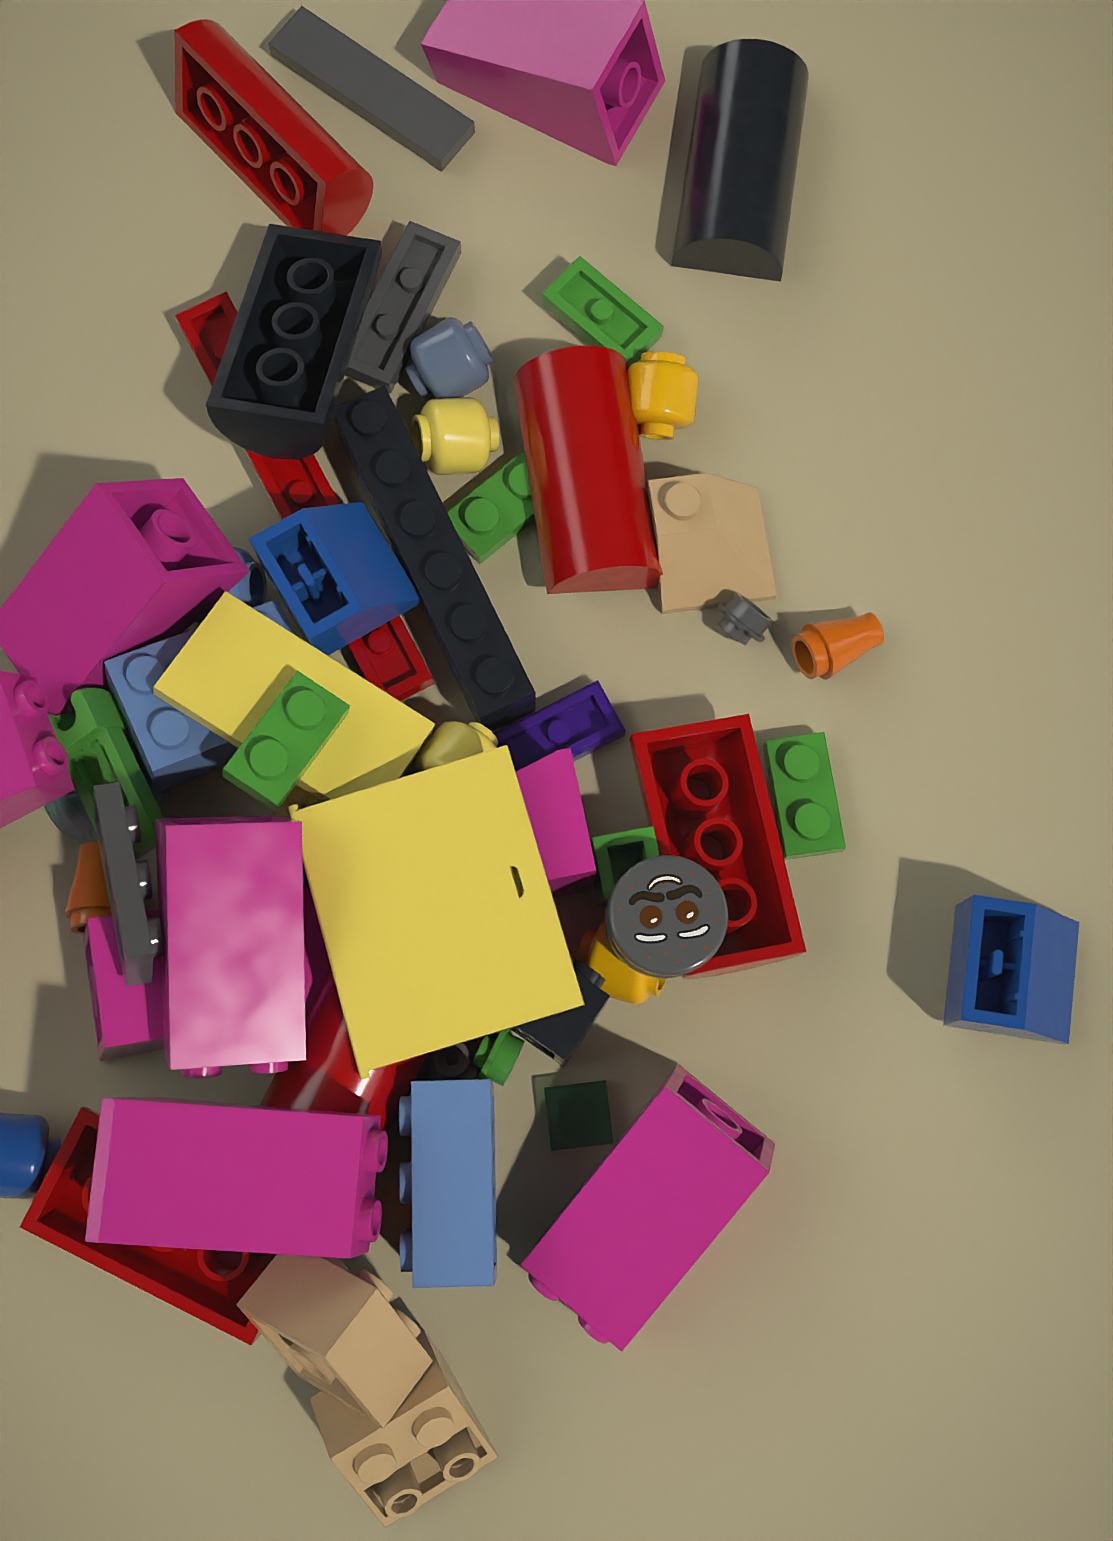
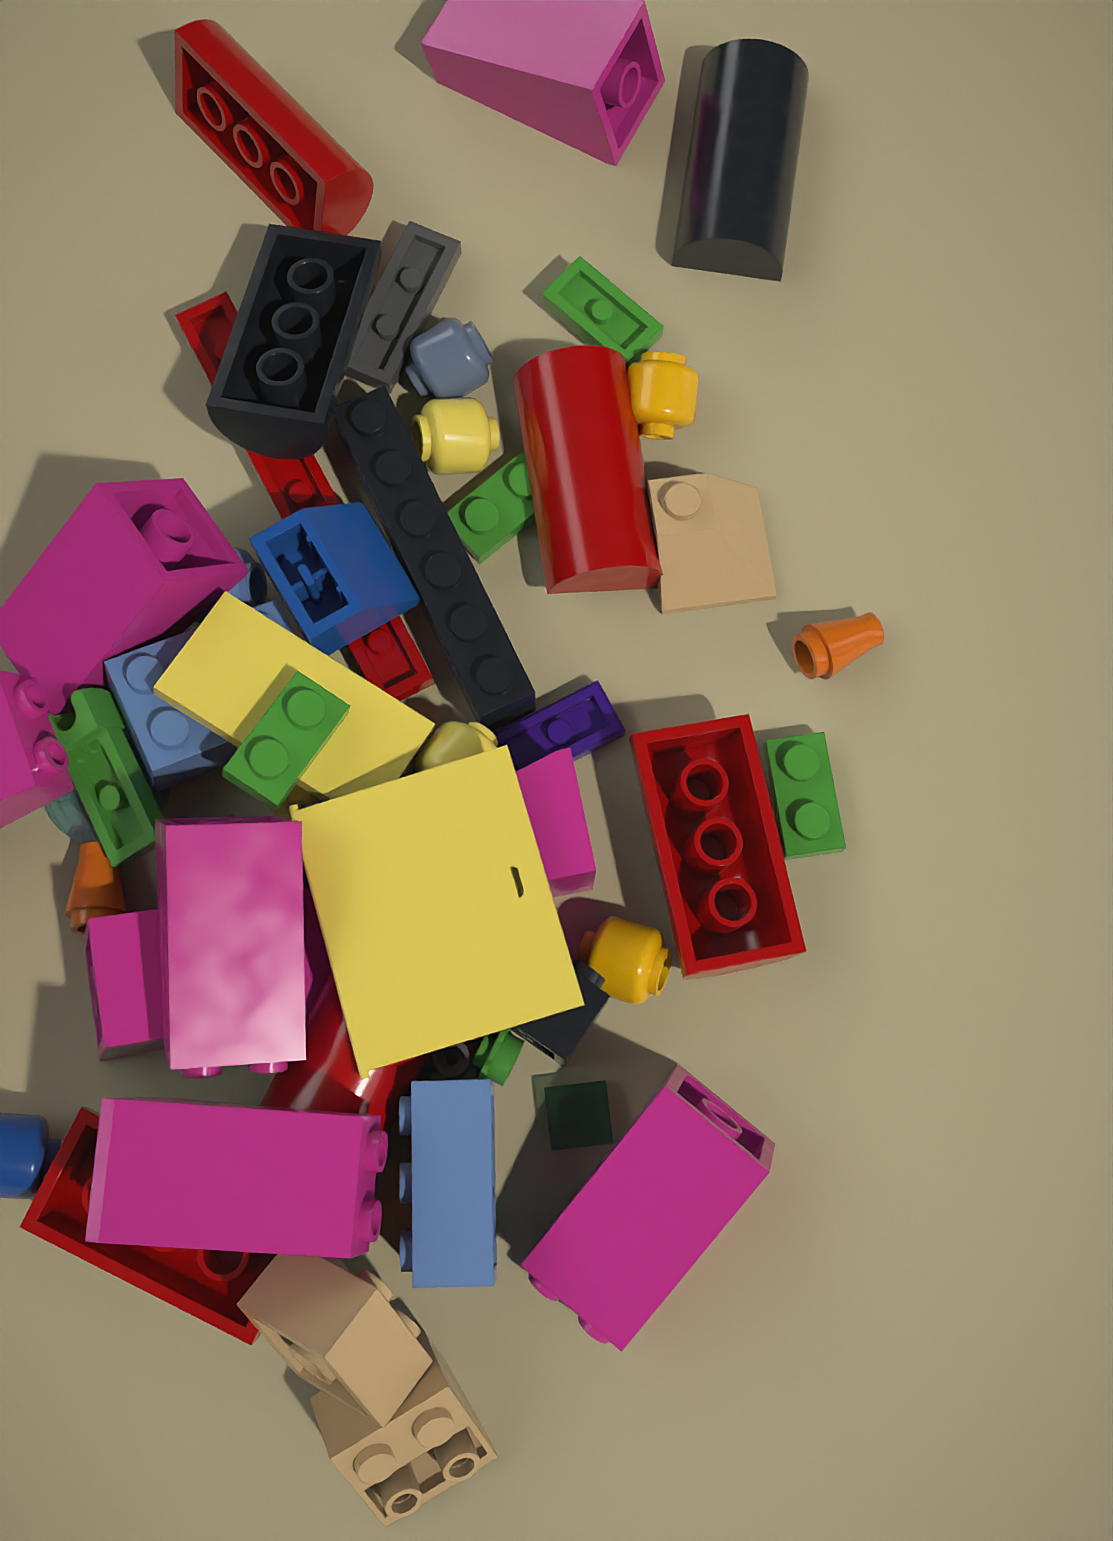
dark grey plate [93,782,164,987] -> none
dark grey tile [268,6,475,171] -> none
bright green brick [590,826,659,906] -> none
dark grey head [604,855,728,979] -> none
dark grey plate [718,592,773,645] -> none
blue slope [943,895,1079,1045] -> none

